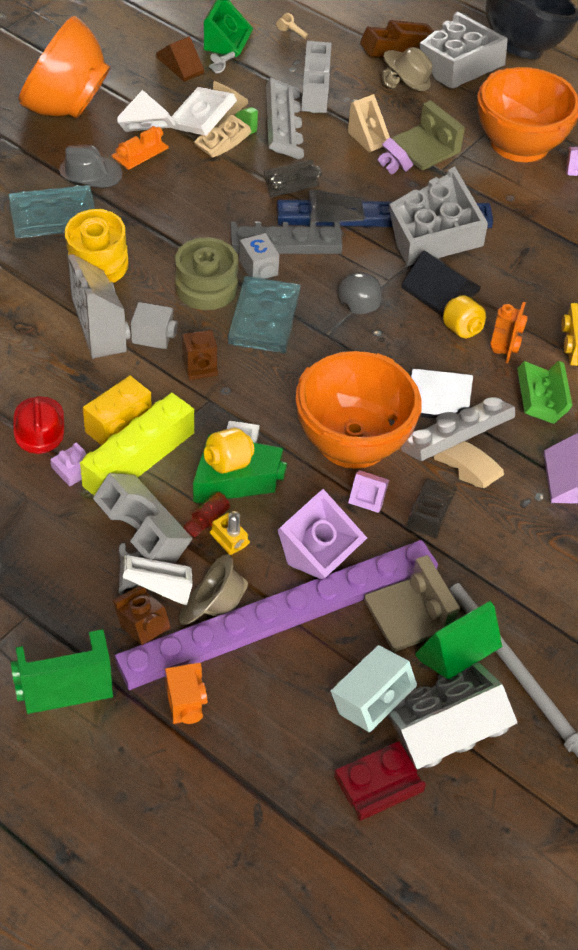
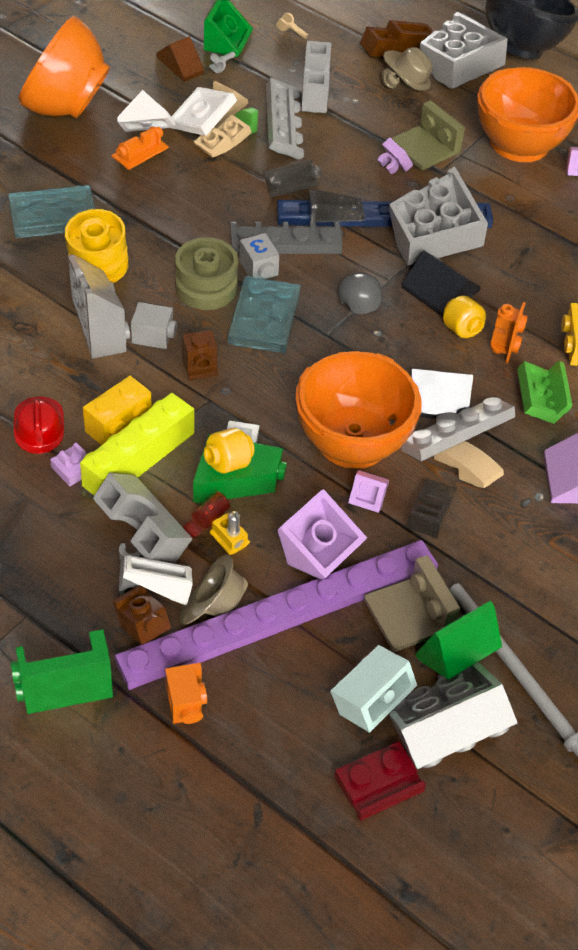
dark grey piece [59,144,123,188] -> none
tan slope [348,94,390,152] -> none

